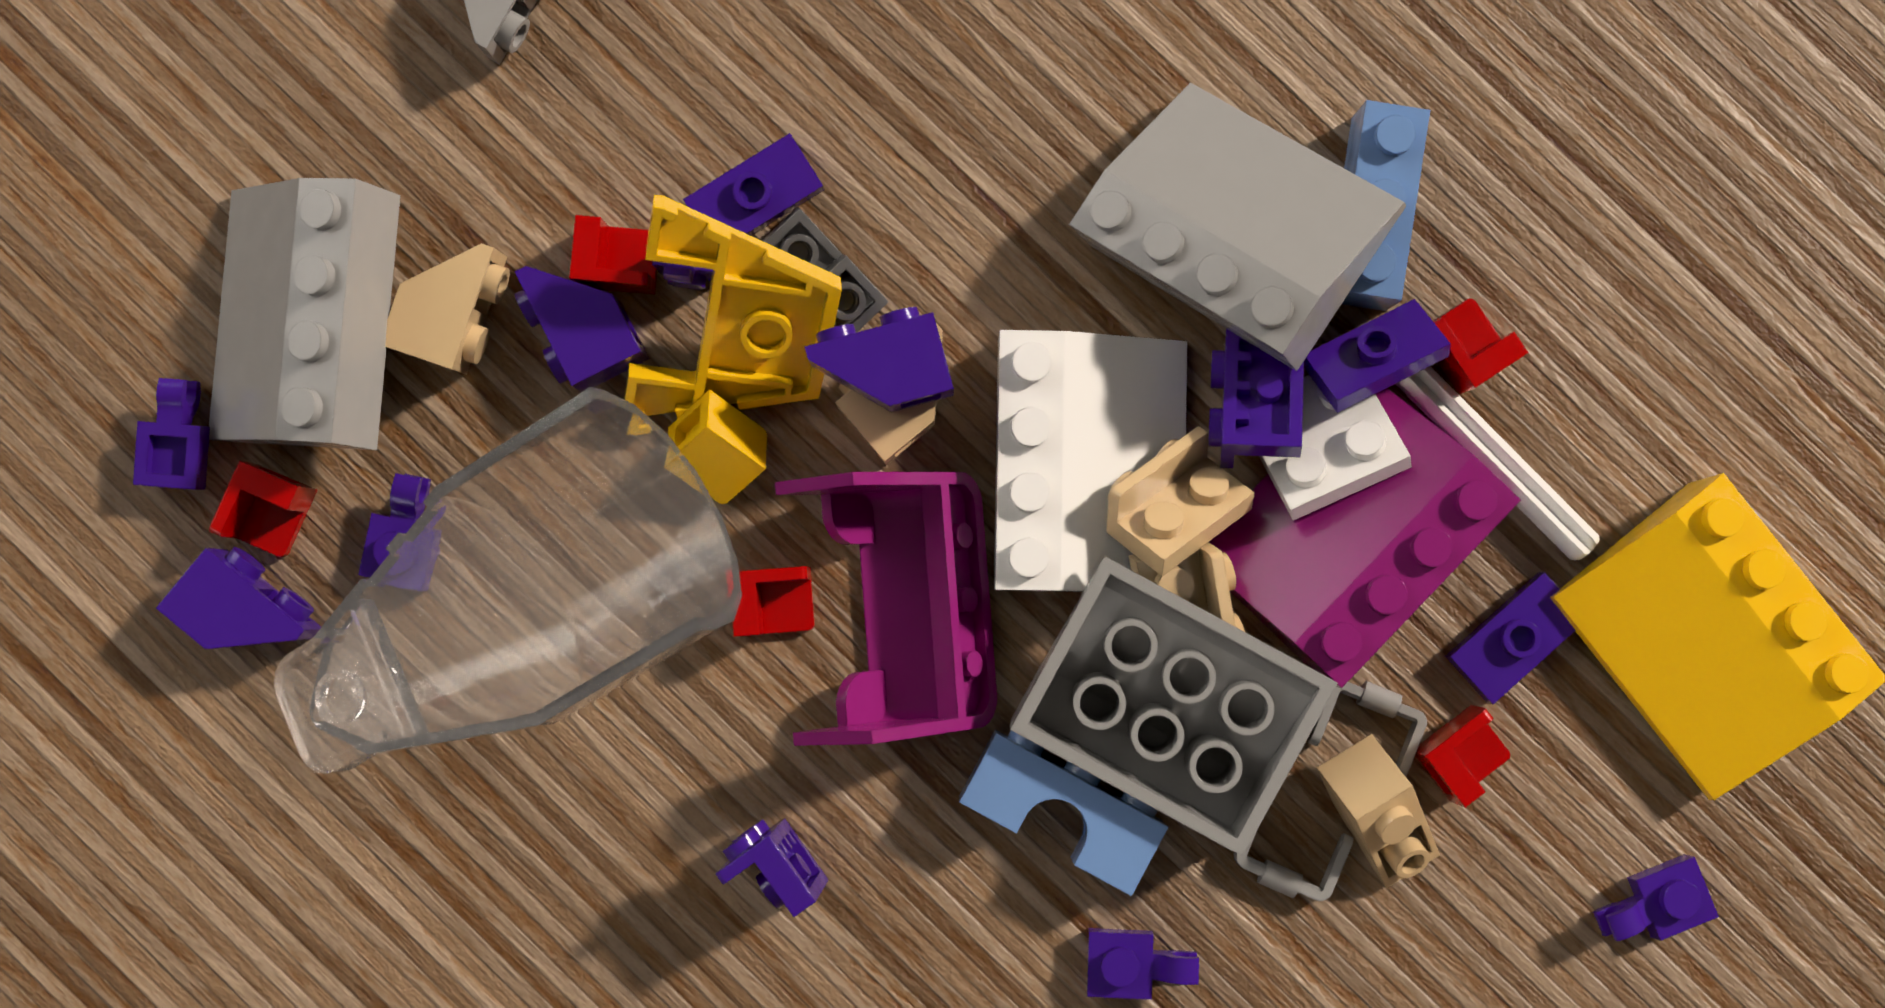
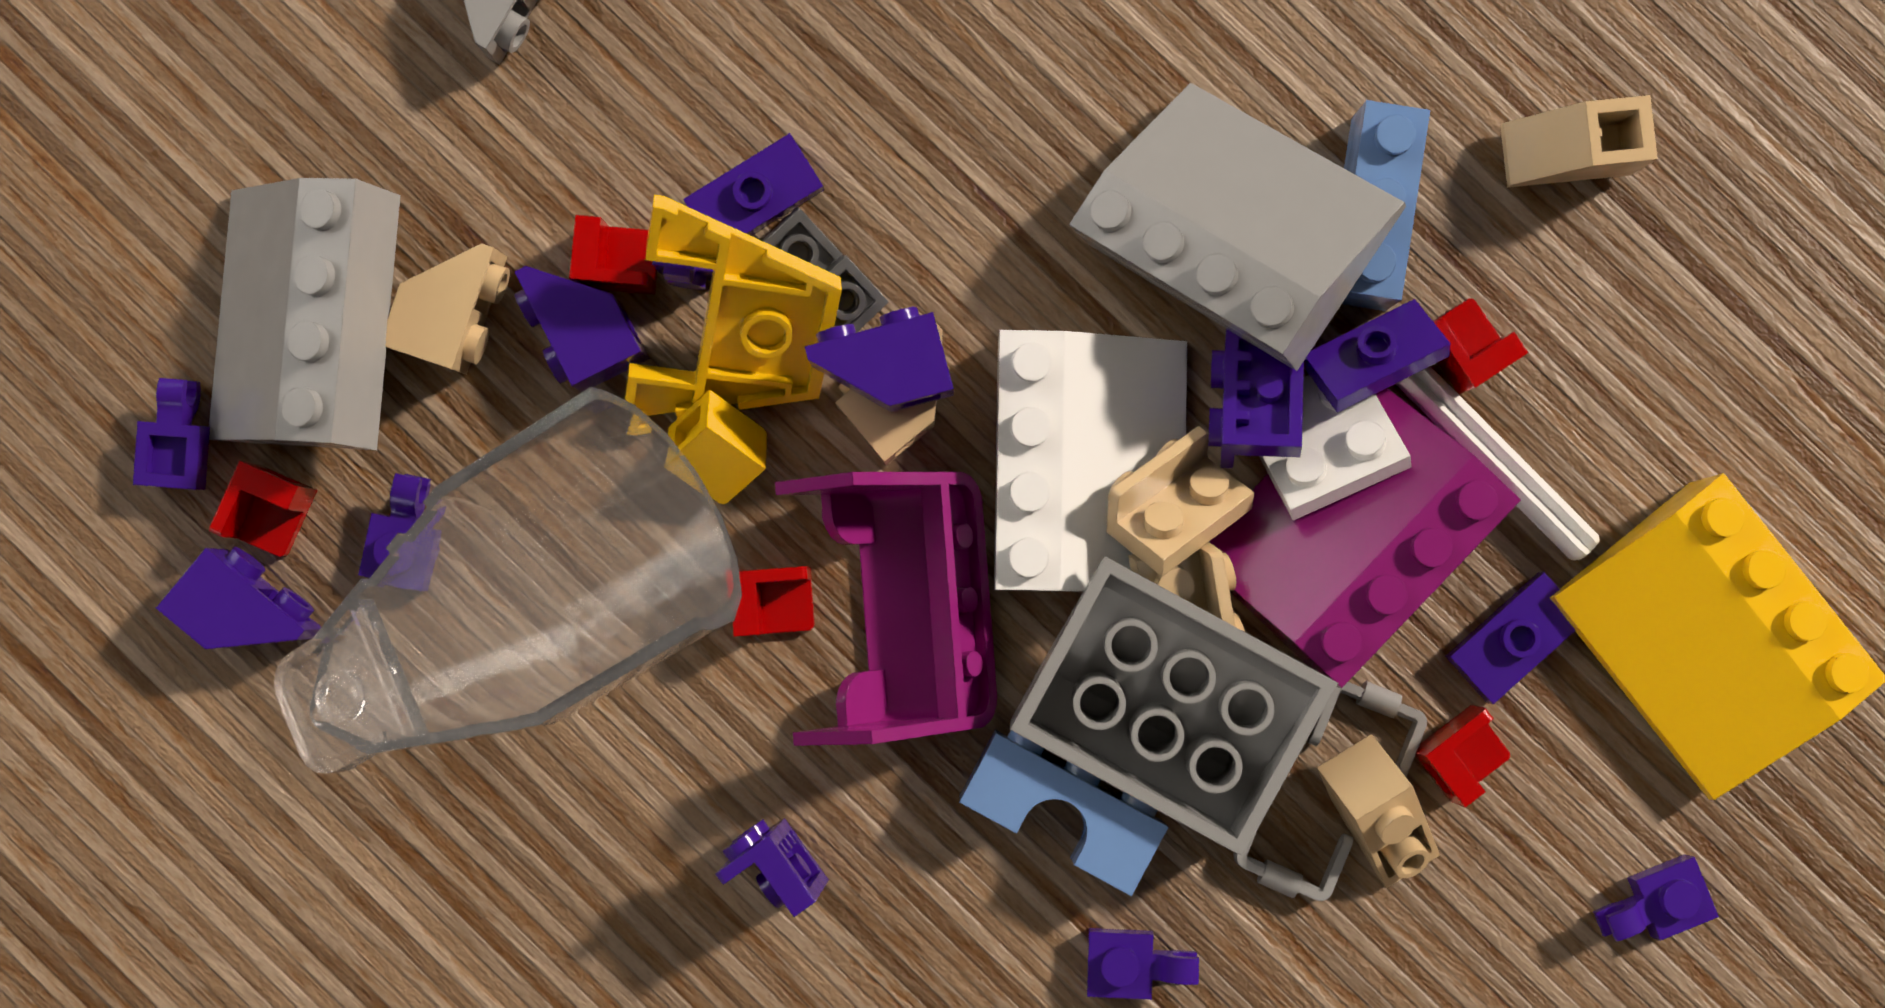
none -> tan slope [1500,95,1658,188]

